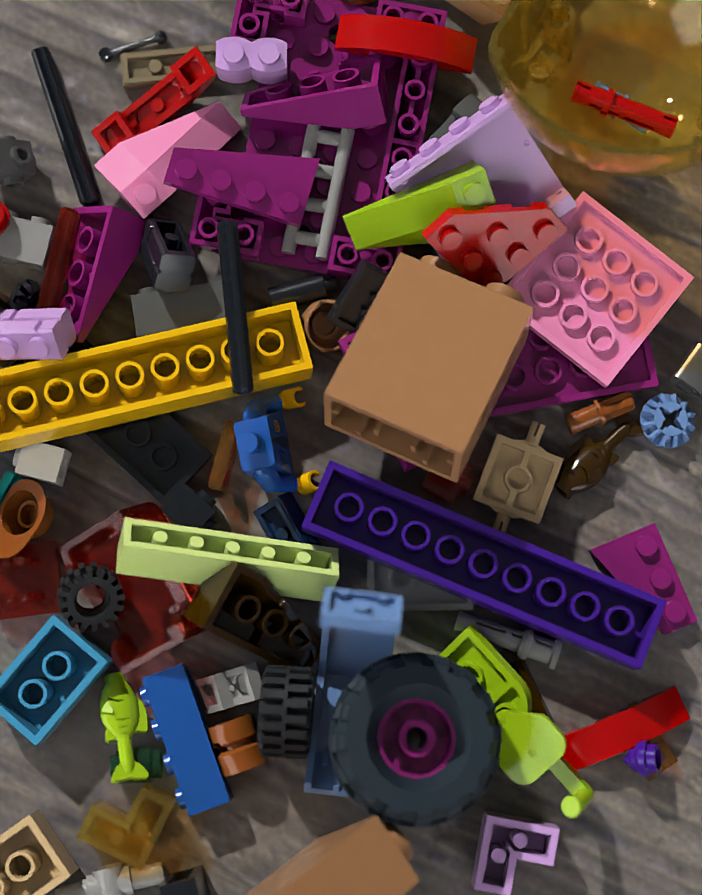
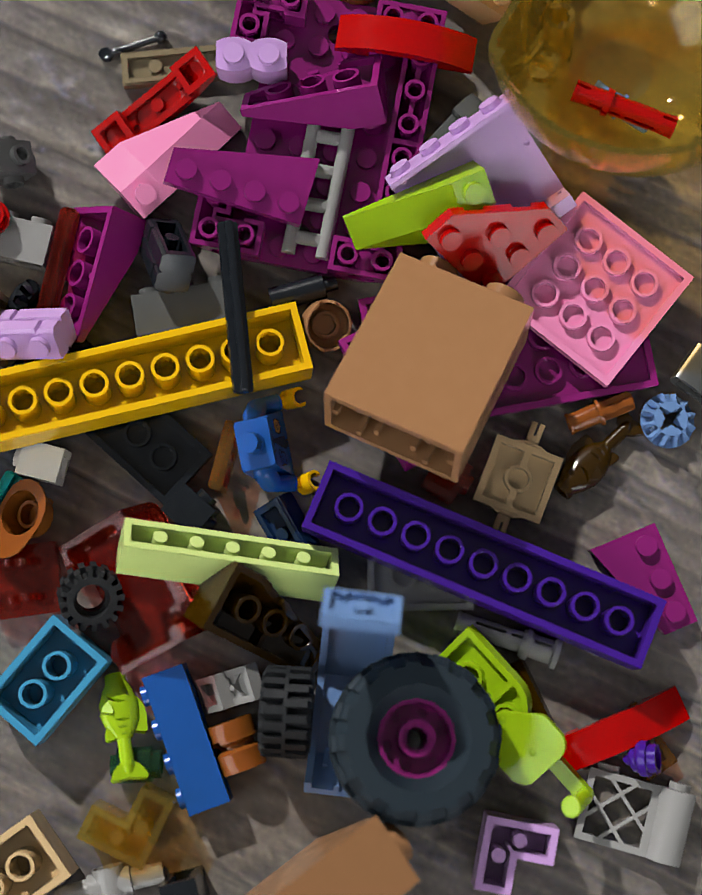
black axle [31,46,99,207] -> none
black plate [326,259,389,333] -> none
none -> light grey piece [573,761,697,867]

